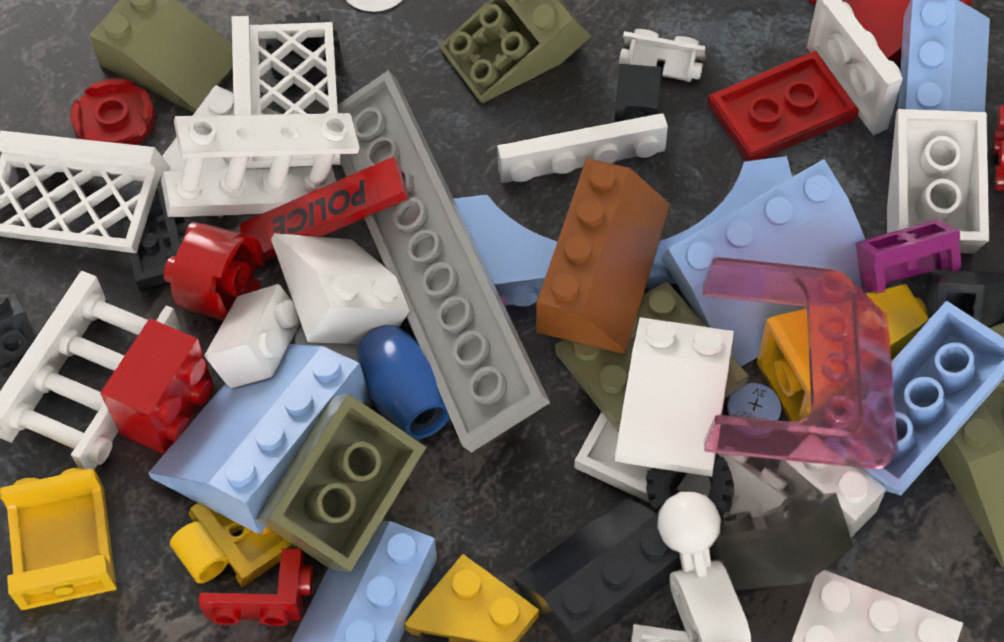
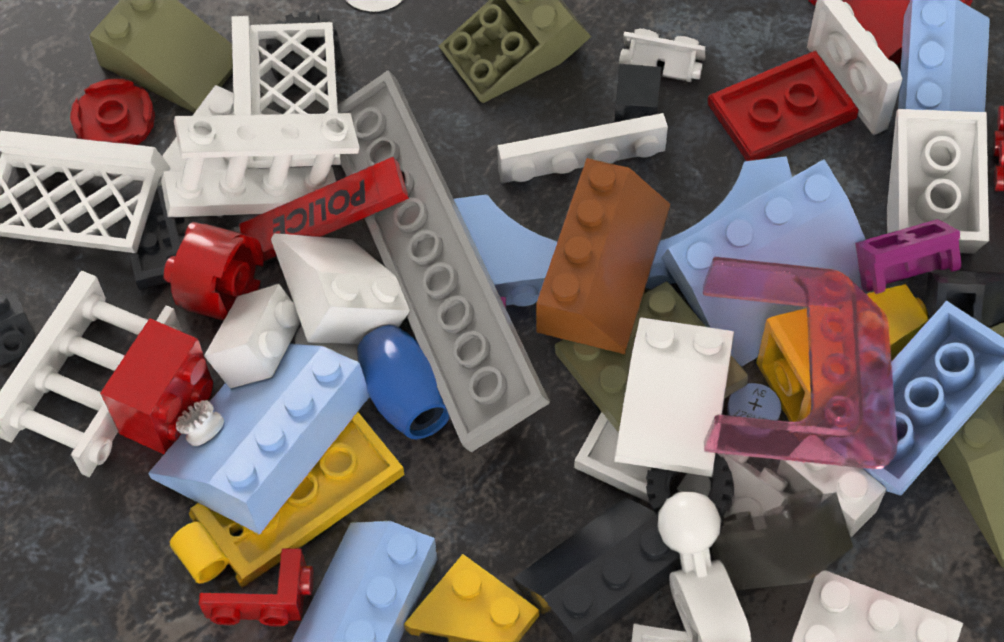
yellow panel [0,468,117,610] -> none
olive brick [255,393,426,572] -> none
none -> white bush [175,400,224,446]

